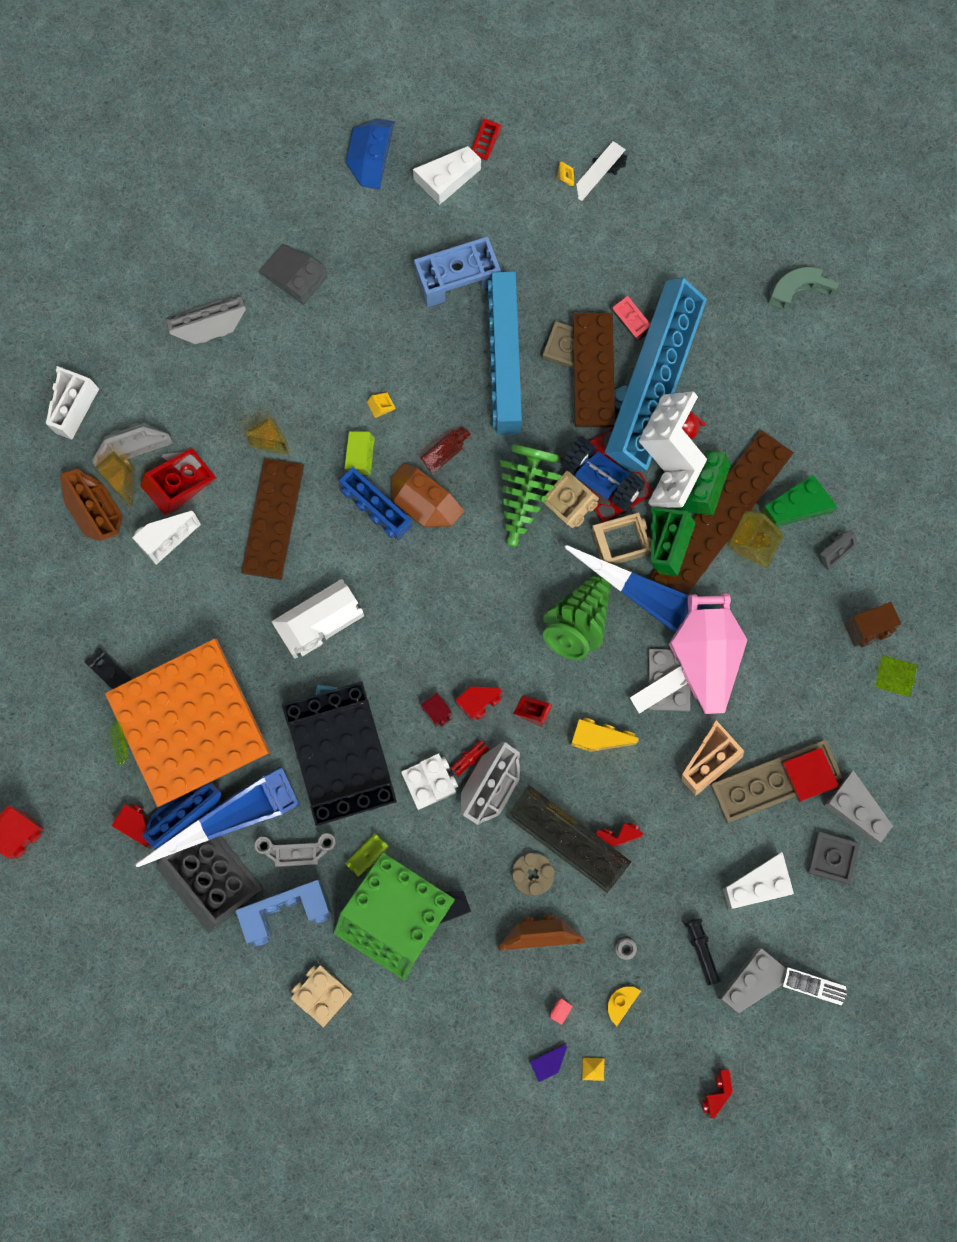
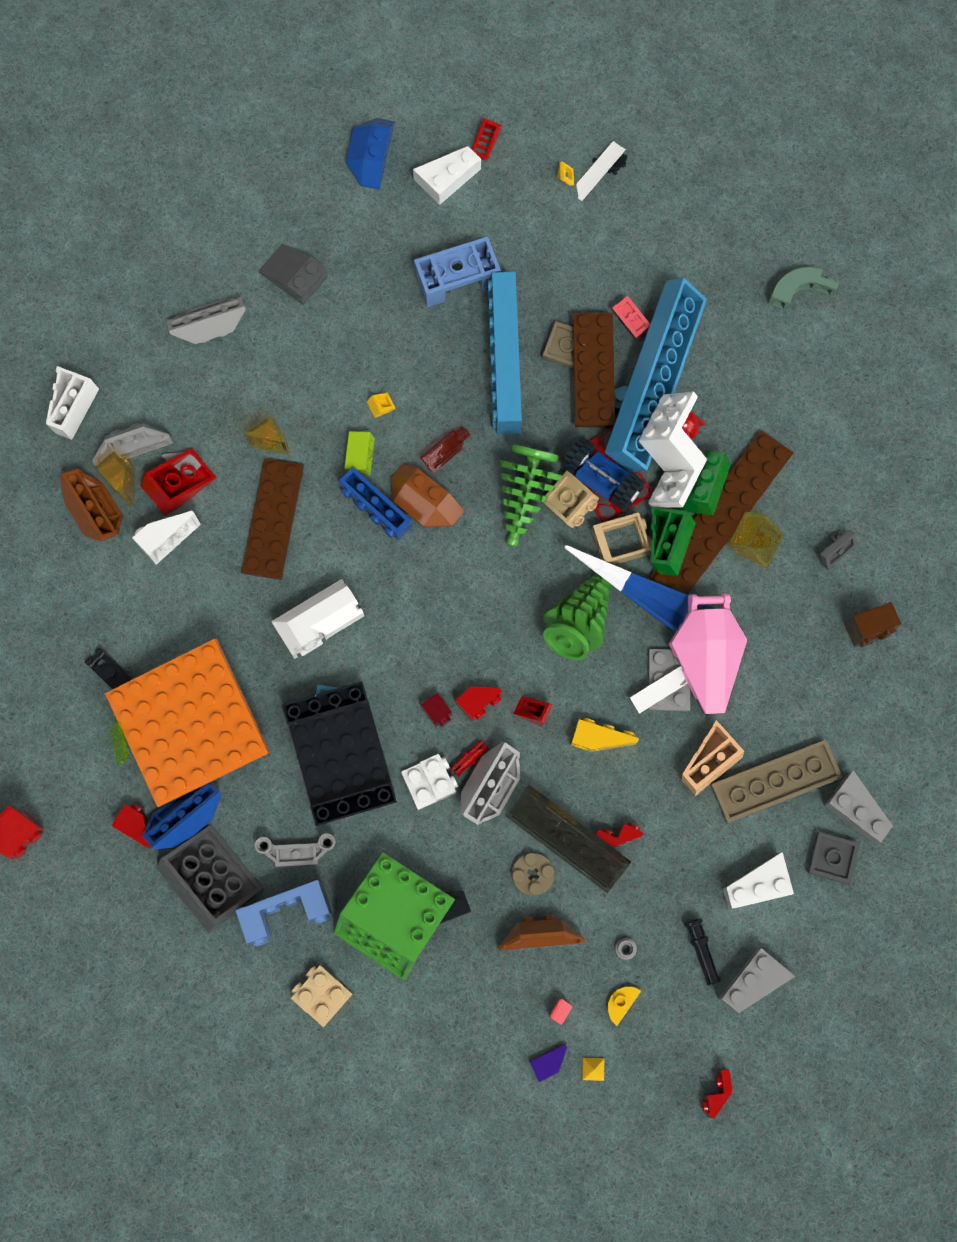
blue plate [135,767,299,867] -> none
lime hinge [345,833,389,878] -> none
green wedge [761,475,837,529] -> none
red tile [782,748,839,802] -> none
sticker [783,967,847,1005] -> none
clear neon green piece [875,655,918,697] -> none

